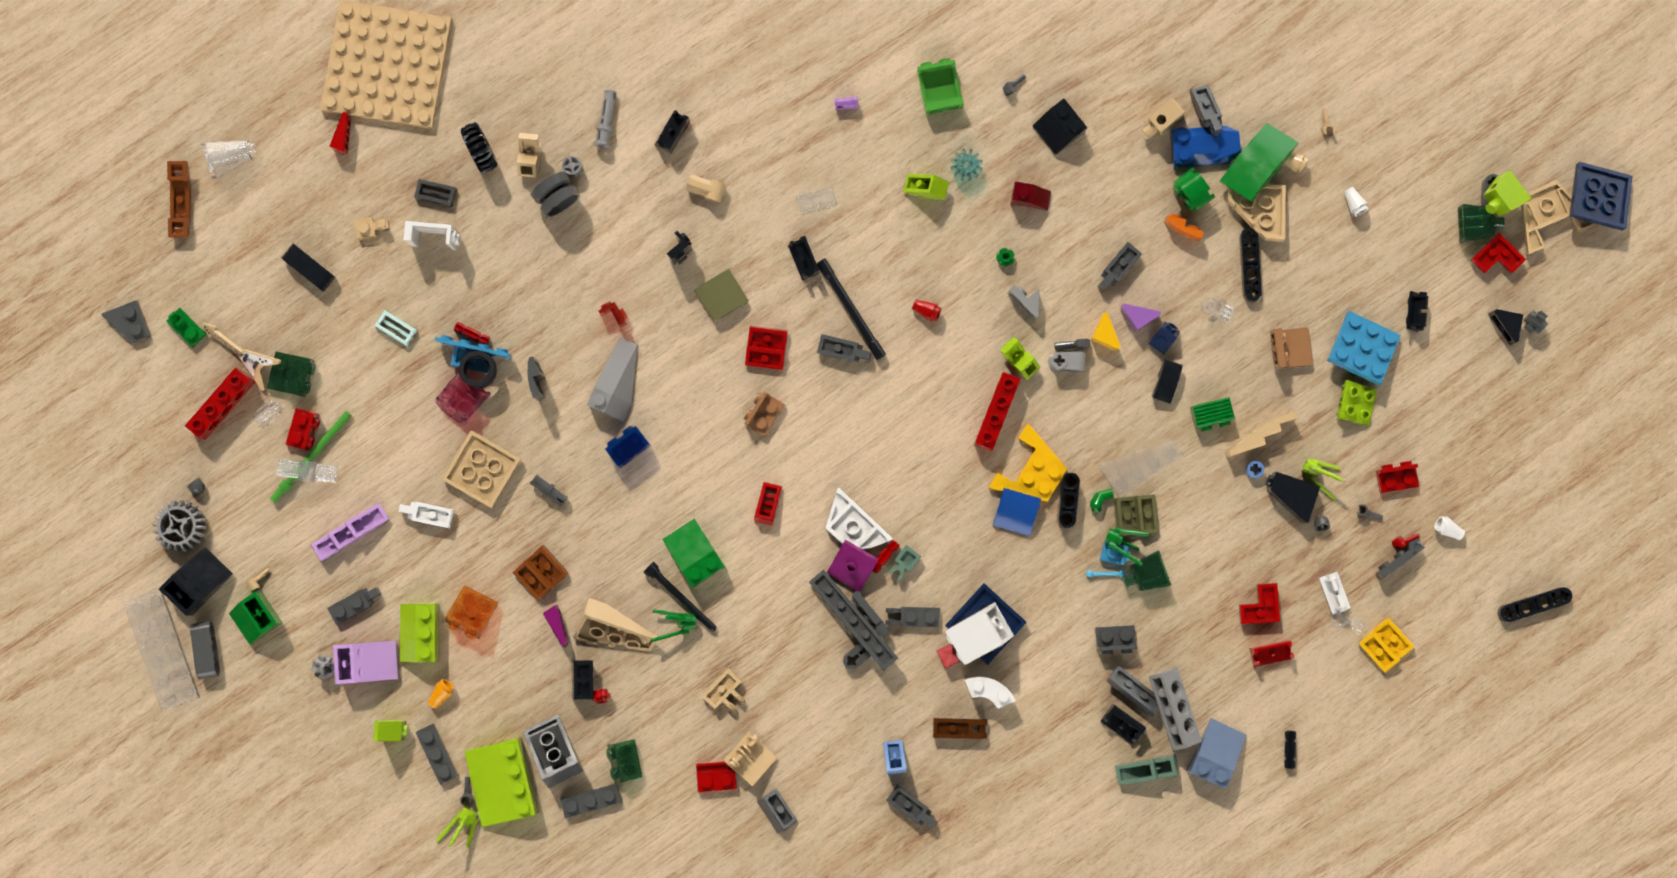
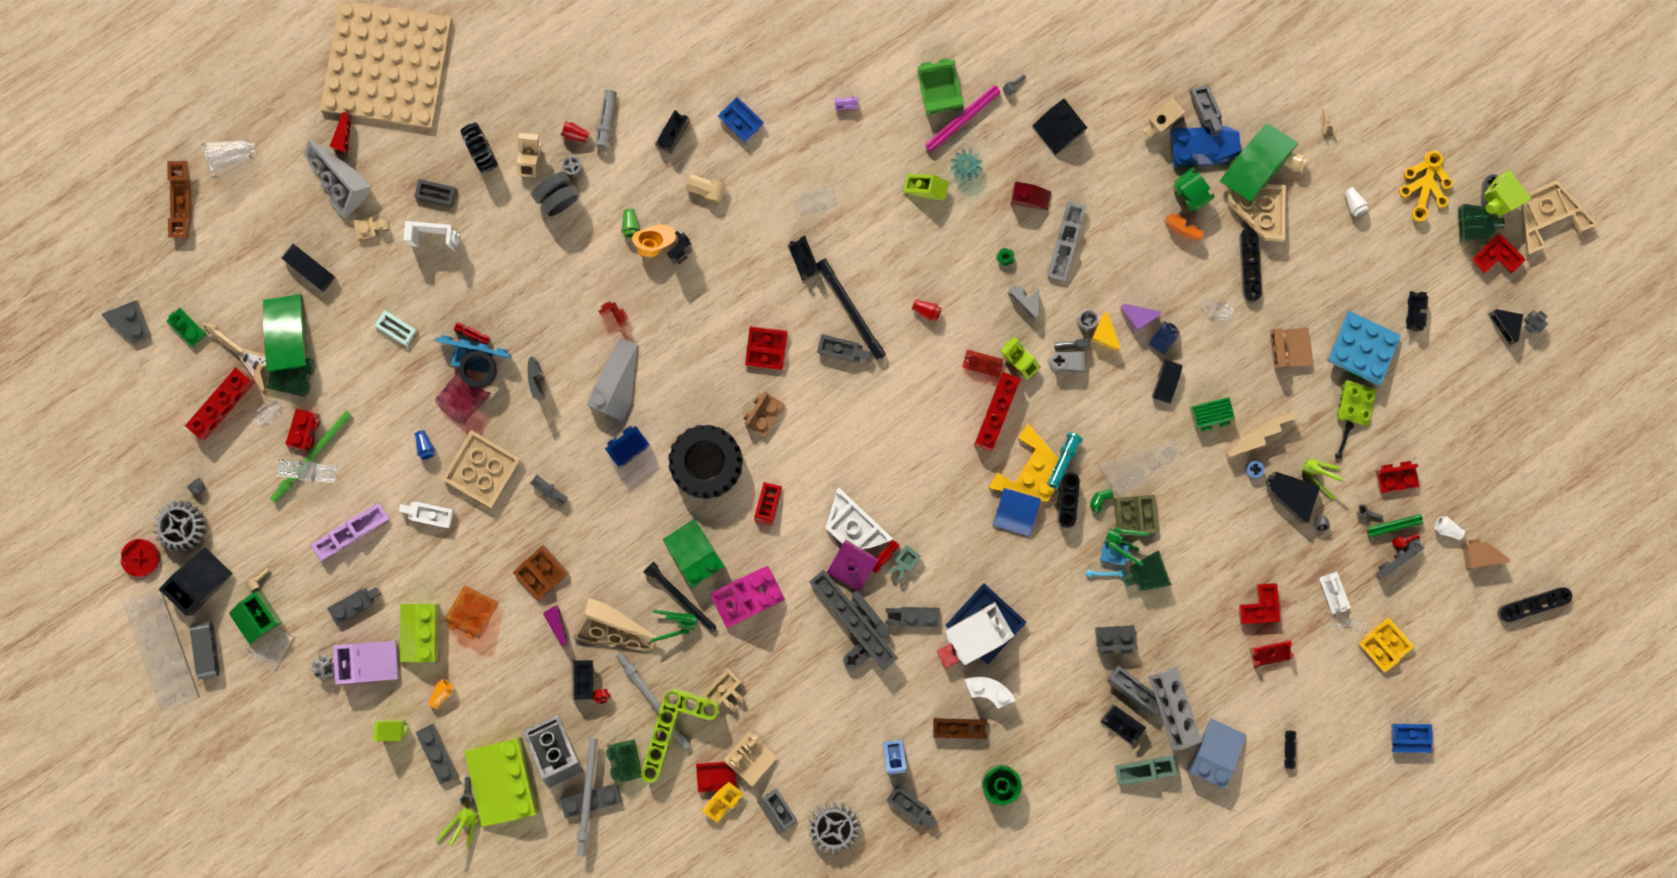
olive slope [694,269,749,322] -> none
dark grey hinge [1098,242,1142,291] -> none
dark blue plate [1569,162,1633,231] -> none
none -> red tile [120,539,160,577]
none -> clear wing [243,628,296,671]
none -> green slope [263,294,307,372]
none -> light grey wedge [304,140,371,218]
none -> blue cone [414,430,436,460]
none -> red cone [560,121,590,143]
none -> light grey bar [577,738,598,856]
none -> light grey bar [616,652,690,750]
none -> bright green cone [621,209,640,238]
none -> light orange piece [632,224,676,257]
none -> lime beam [641,689,720,783]
none -> black tyre [668,424,743,499]
none -> yellow slope [701,782,744,823]
none -> dark pink bracket [710,565,785,629]
none -> blue plate [718,96,764,143]
none -> light grey gear [808,801,860,855]
none -> dark pink axle [925,85,1001,152]
none -> clear red hinge [962,350,1004,378]
none -> green brick [981,764,1022,805]
none -> light grey slope [1047,200,1087,281]
none -> teal pin [1047,432,1083,489]
none -> light grey wheel [1077,310,1098,331]
none -> black hinge [1335,422,1354,460]
none -> green axle [1366,514,1424,537]
none -> blue plate [1391,724,1432,753]
none -> yellow plant [1398,150,1453,222]
none -> medium nougat slope [1462,539,1510,568]

